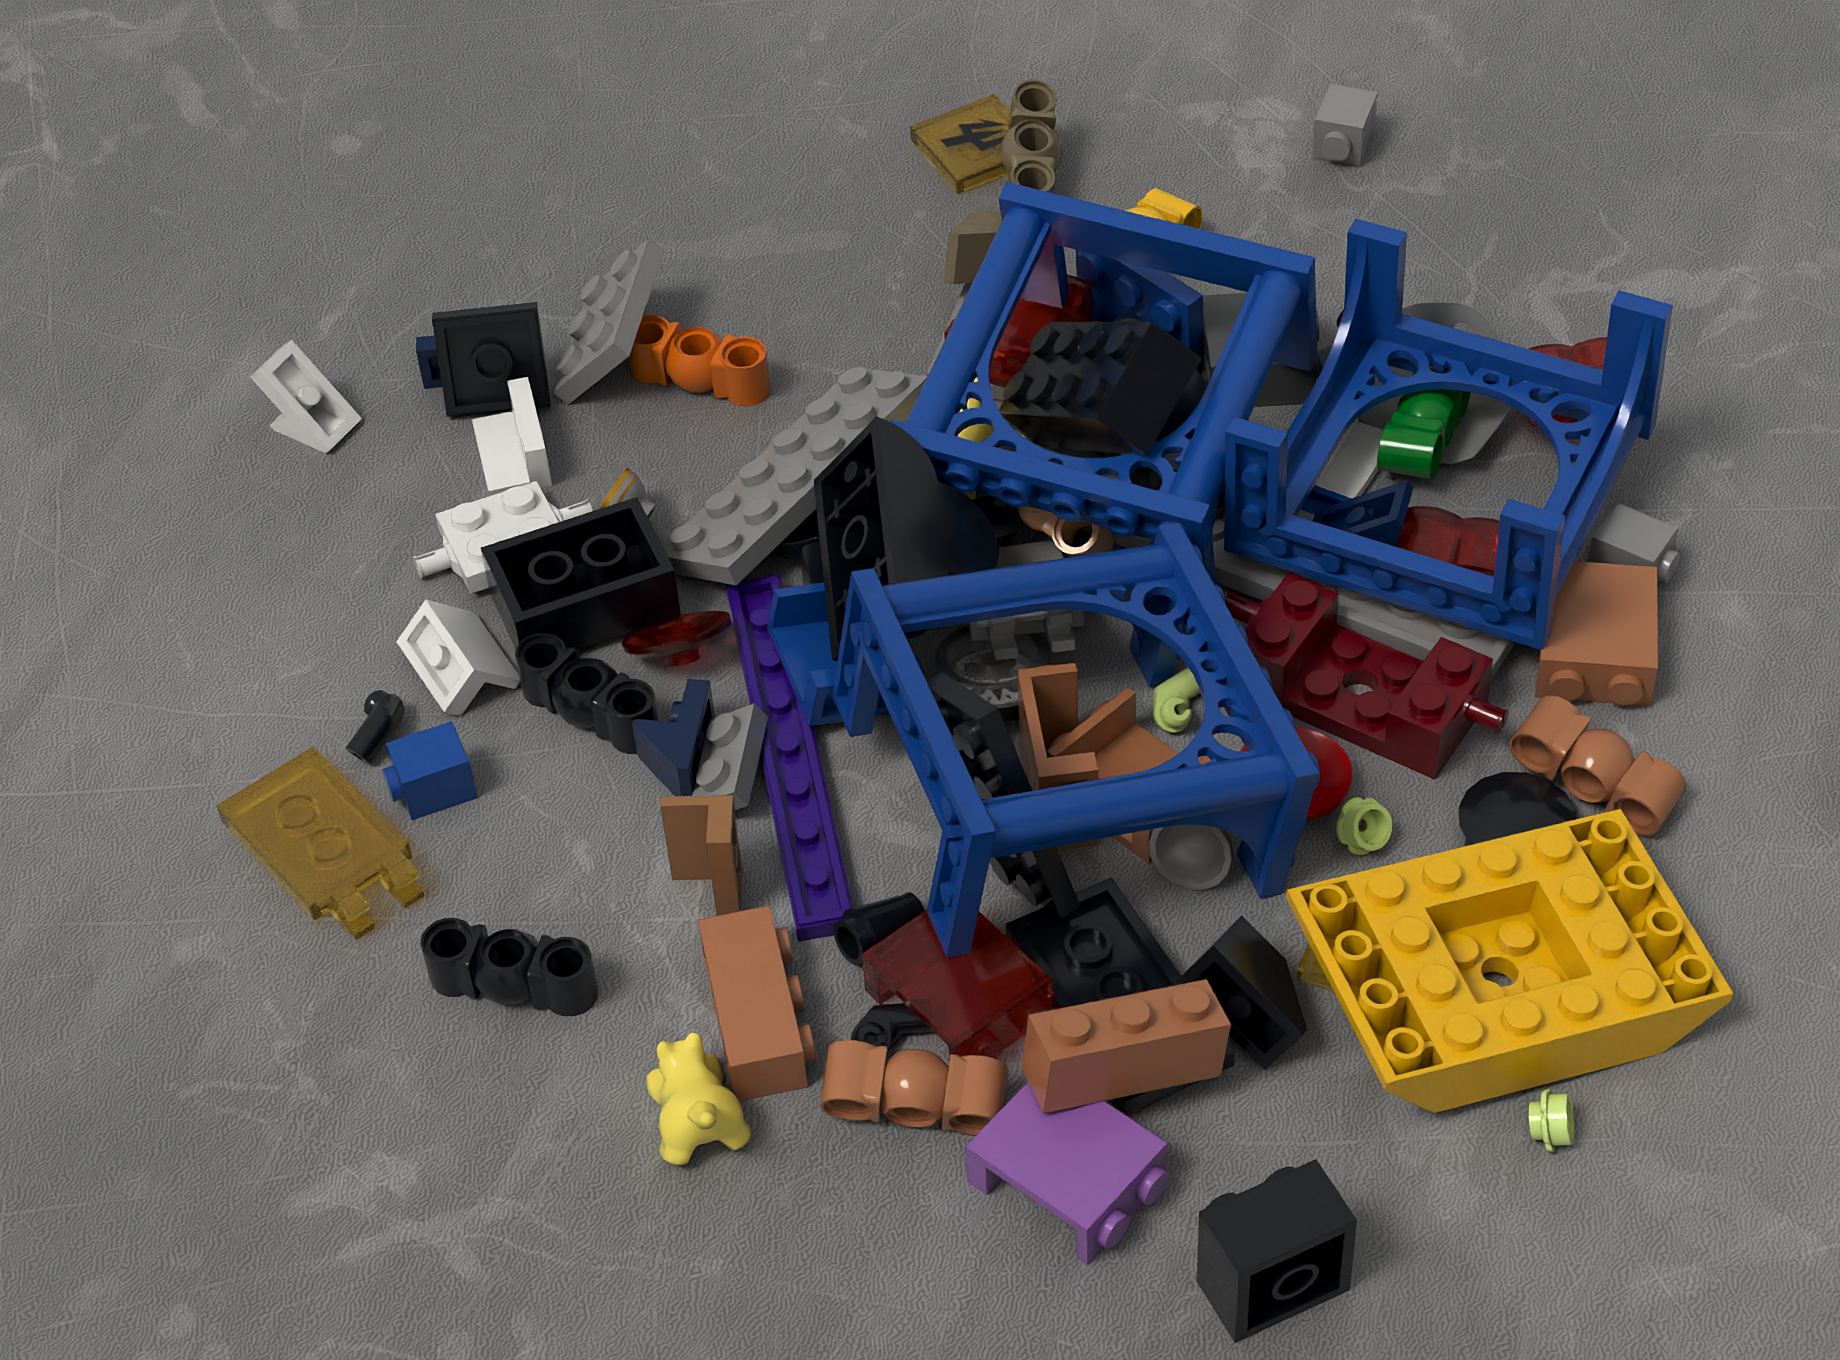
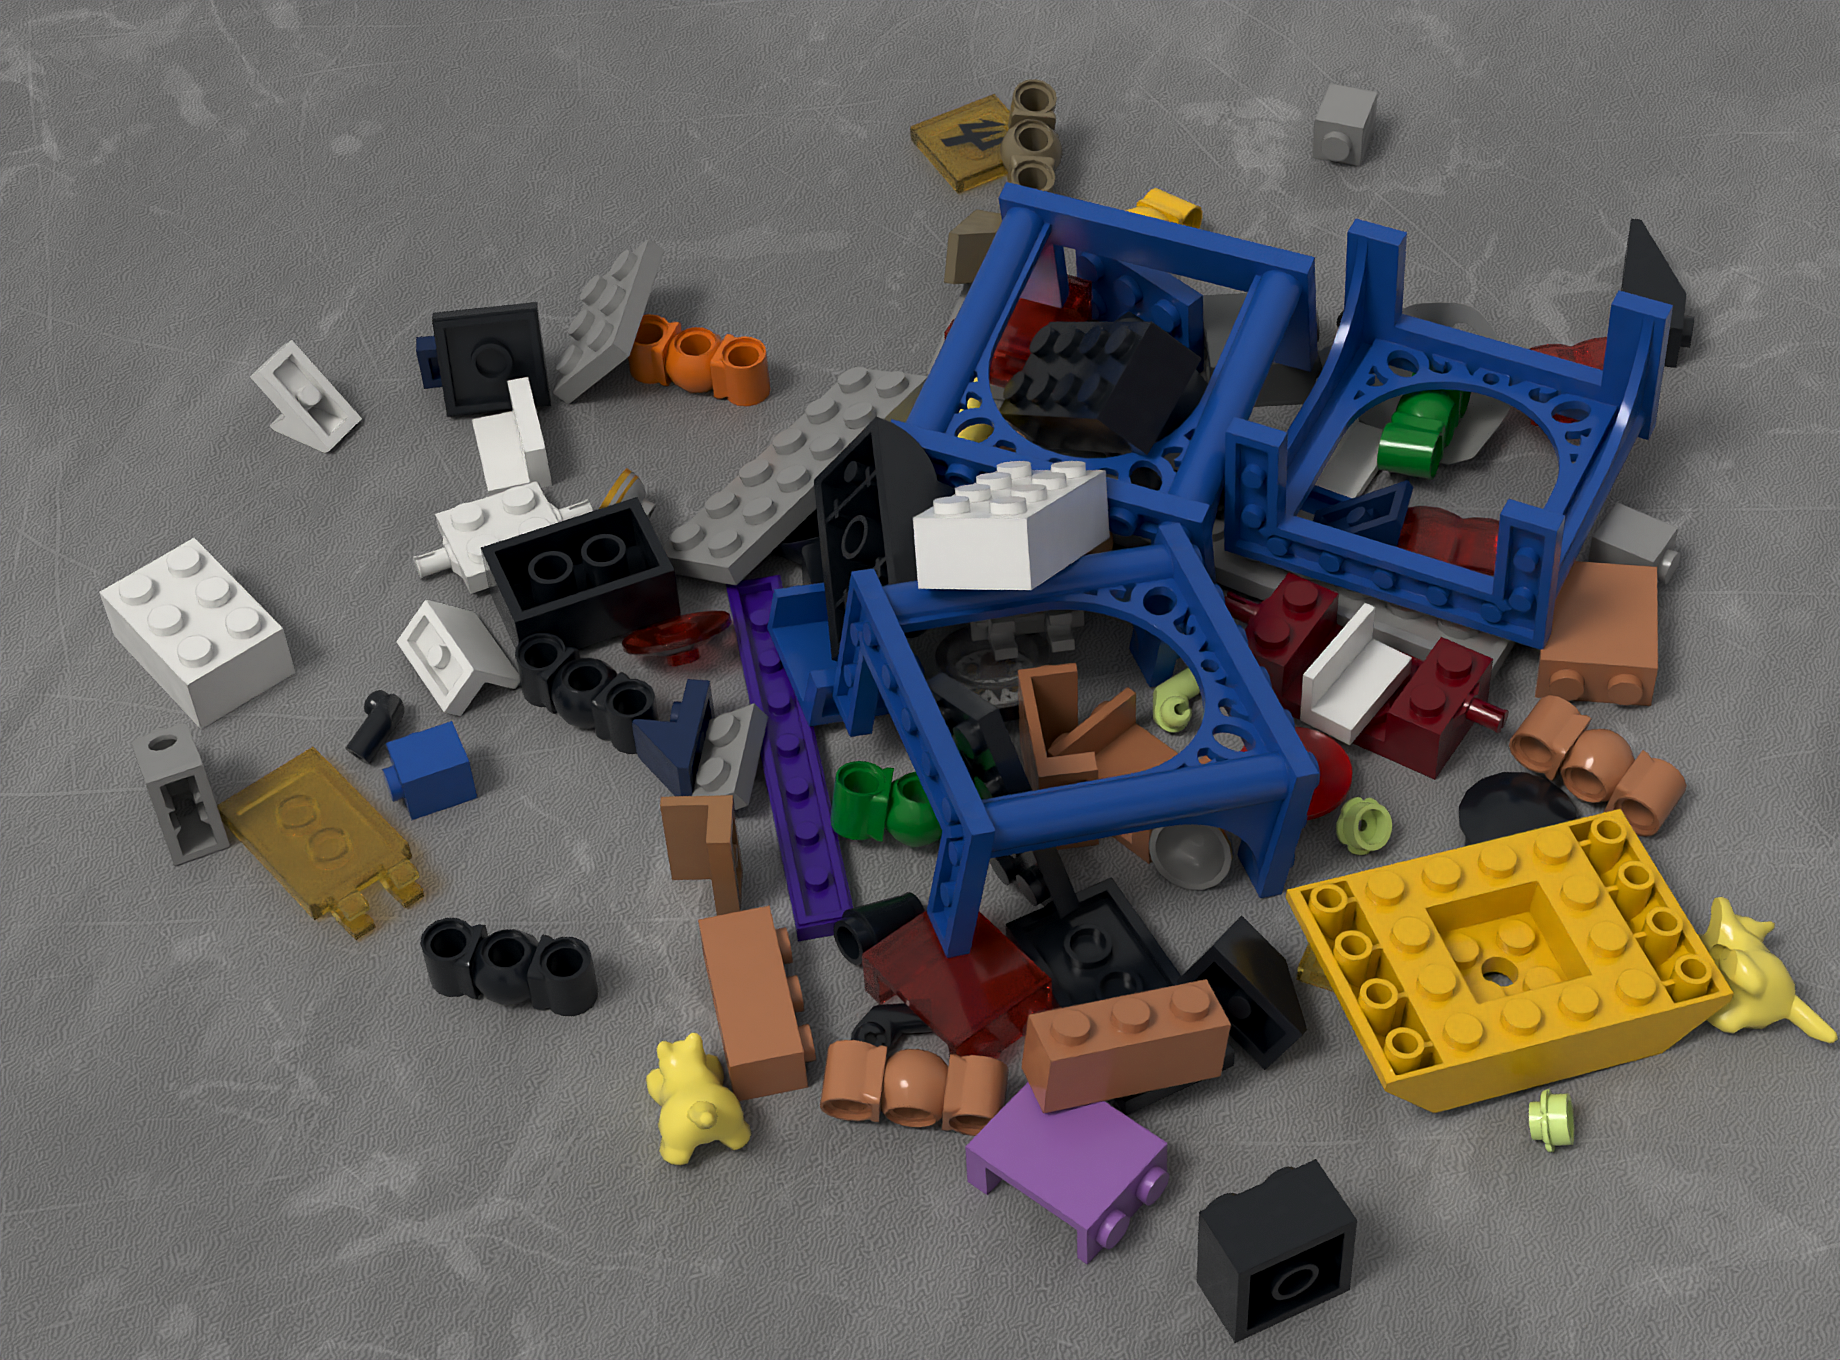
none -> white brick [99,538,296,729]
none -> light grey torso [131,724,230,866]
none -> green piece [830,761,942,847]
none -> white brick [913,461,1110,590]
none -> white panel [1300,603,1412,745]
none -> black slope [1621,218,1694,368]
none -> light yellow animal [1698,897,1838,1044]

